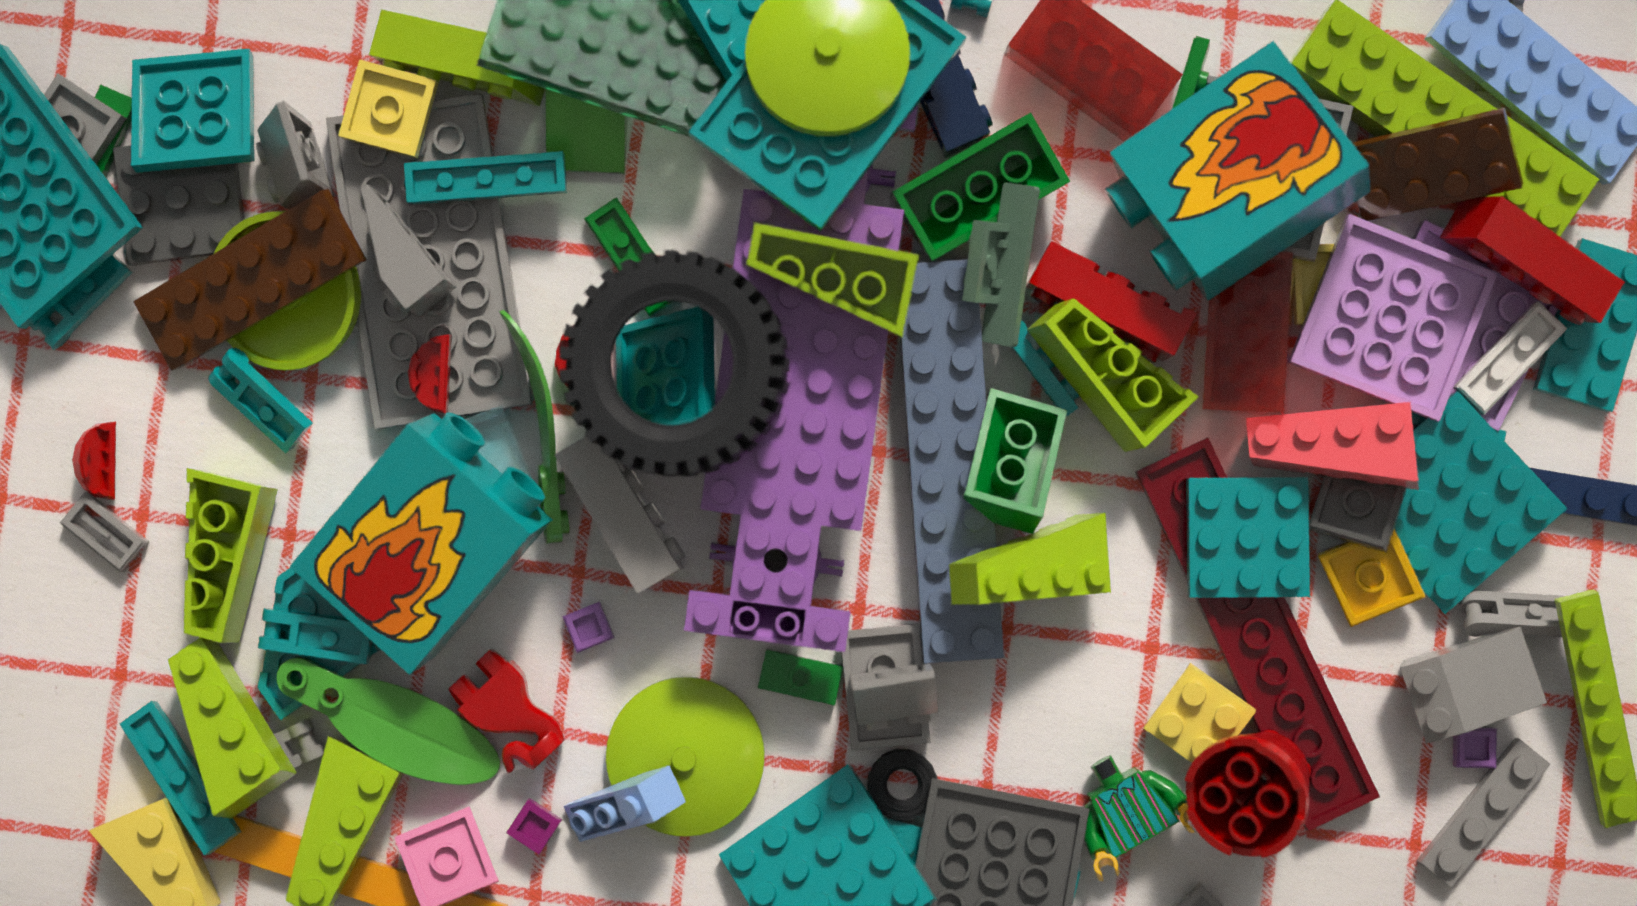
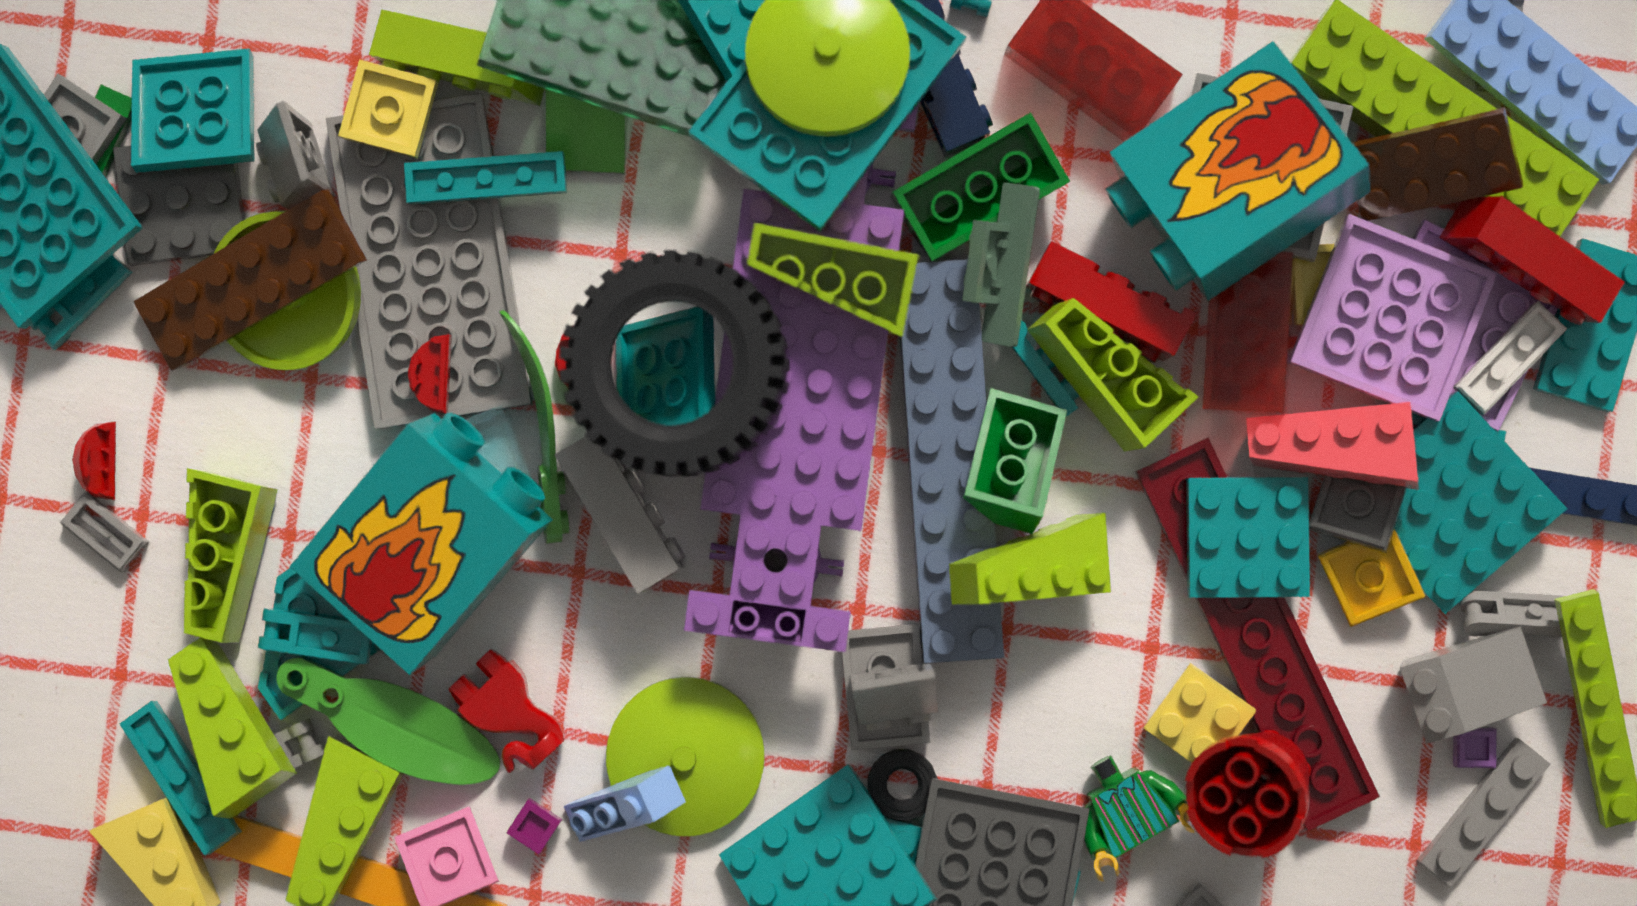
teal plate [208,348,313,454] -> none
light grey slope [361,184,457,317] -> none
medium lavender tile [562,601,615,653] -> none
green tile [584,197,673,317] -> none
green plate [758,649,843,706] -> none
green plate [1172,36,1210,109] -> none

